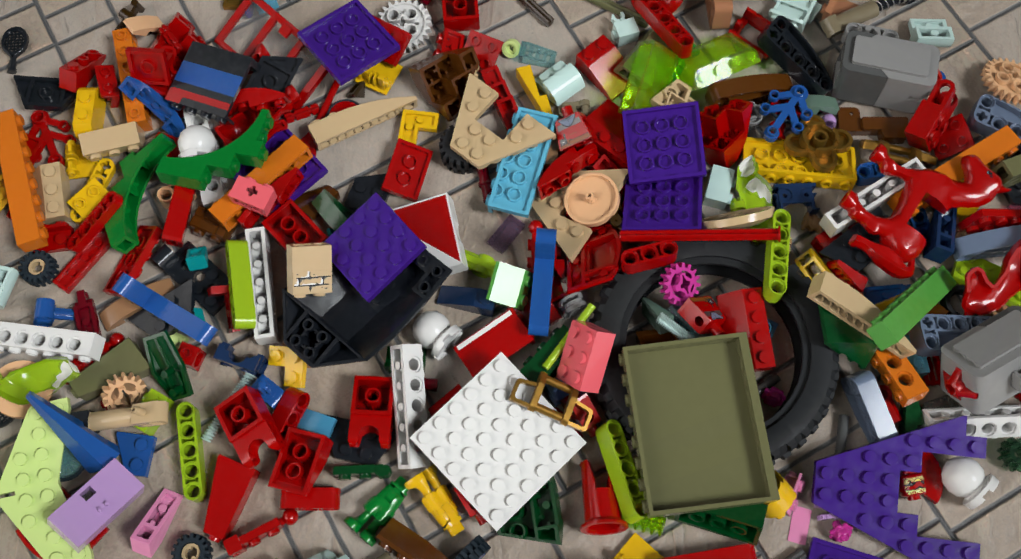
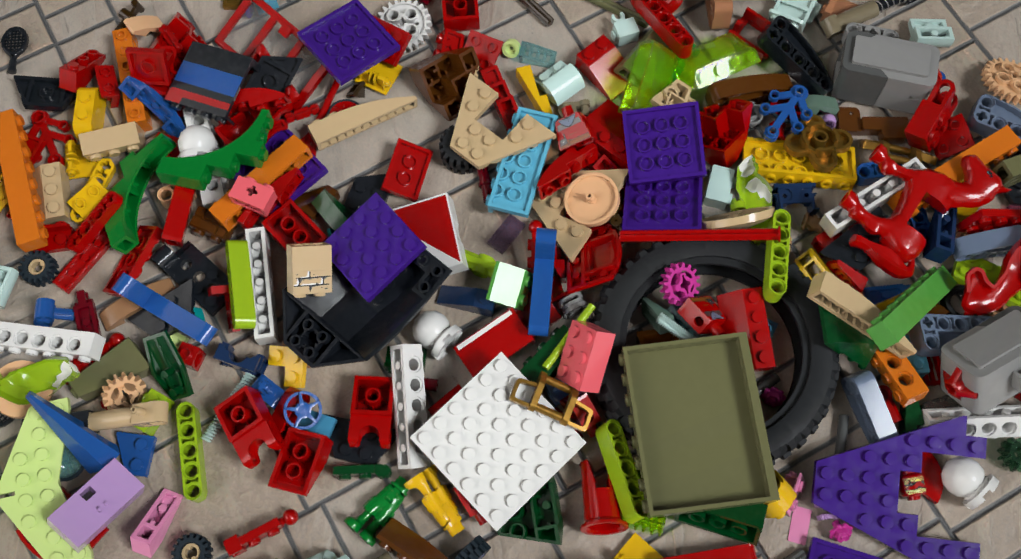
teal slope [185,246,208,271] -> none
red slope [203,454,261,543] -> none
red beam [280,487,341,511] -> none
yellow plate [398,109,440,145] -> none
red beam [621,240,678,274] -> none
none -> blue wheel [283,391,322,430]

